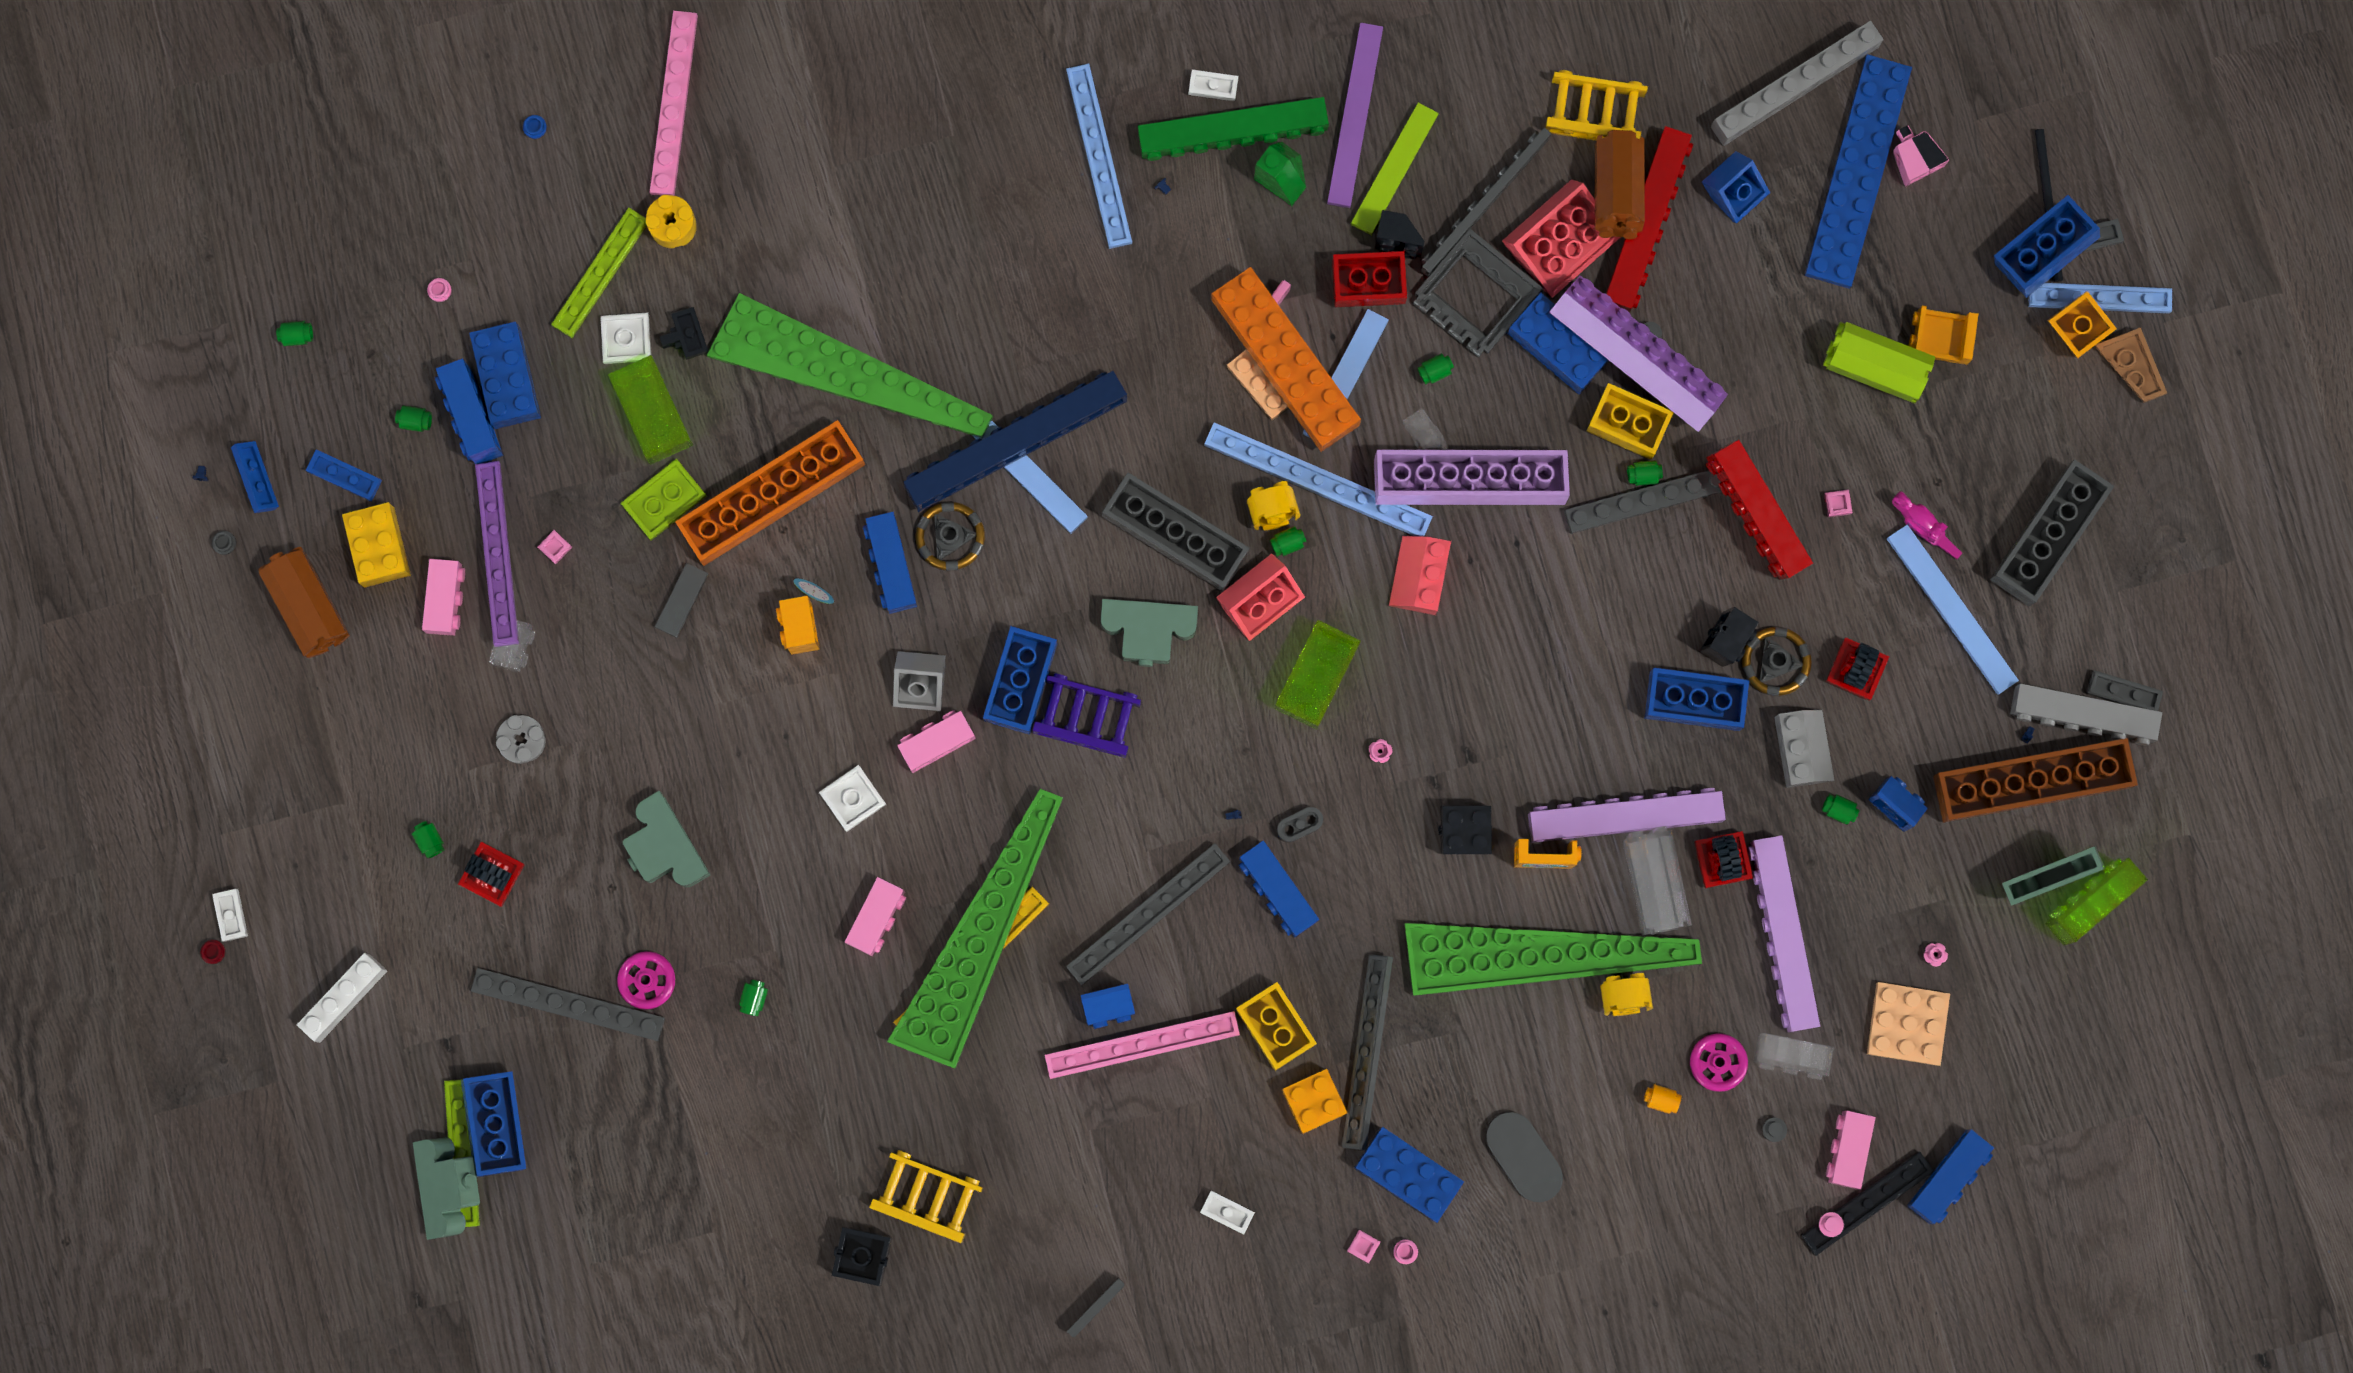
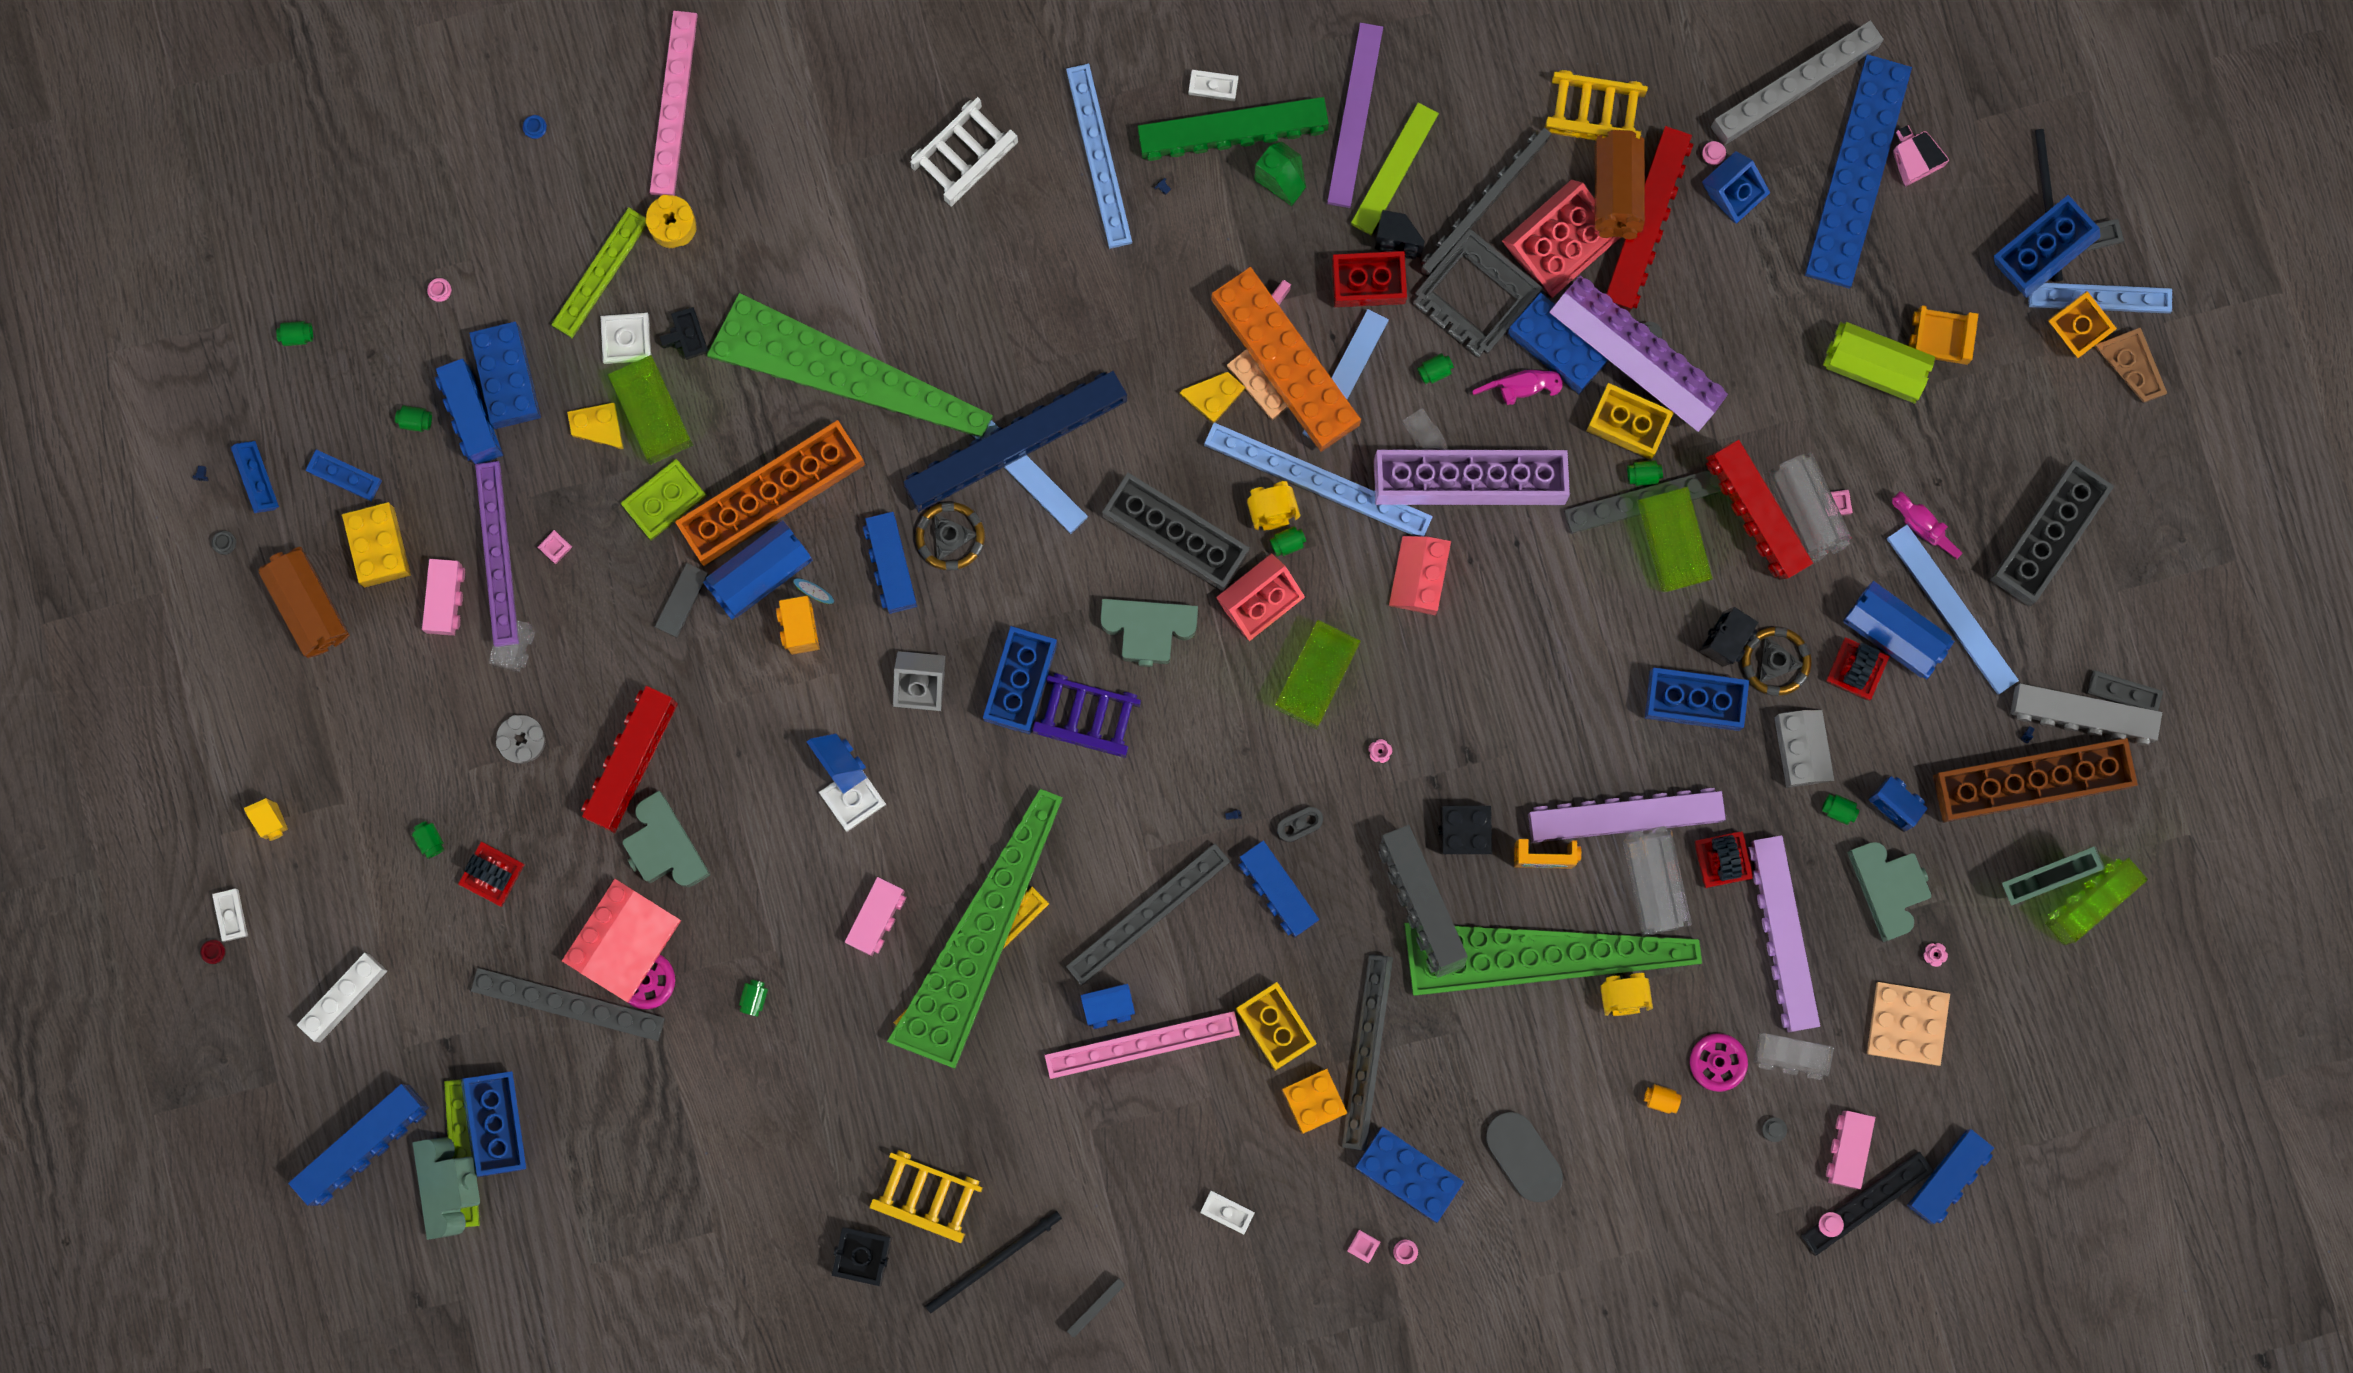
bright pink brick [897,710,976,773] -> none
none -> yellow slope [244,798,288,841]
none -> blue brick [288,1084,429,1206]
none -> coral slope [562,879,681,1003]
none -> yellow wing [567,403,624,449]
none -> red brick [581,686,678,834]
none -> blue brick [703,520,813,620]
none -> blue slope [806,734,867,794]
none -> white fence [910,97,1018,207]
none -> black bar [925,1211,1062,1314]
none -> yellow wing [1180,372,1245,423]
none -> dark grey brick [1378,825,1468,978]
none -> dark pink animal [1472,370,1563,405]
none -> clear neon green brick [1637,487,1713,592]
none -> bright pink plate [1702,141,1726,165]
none -> clear brick [1765,452,1852,563]
none -> blue brick [1843,581,1955,680]
none -> sand green brick [1847,842,1931,942]

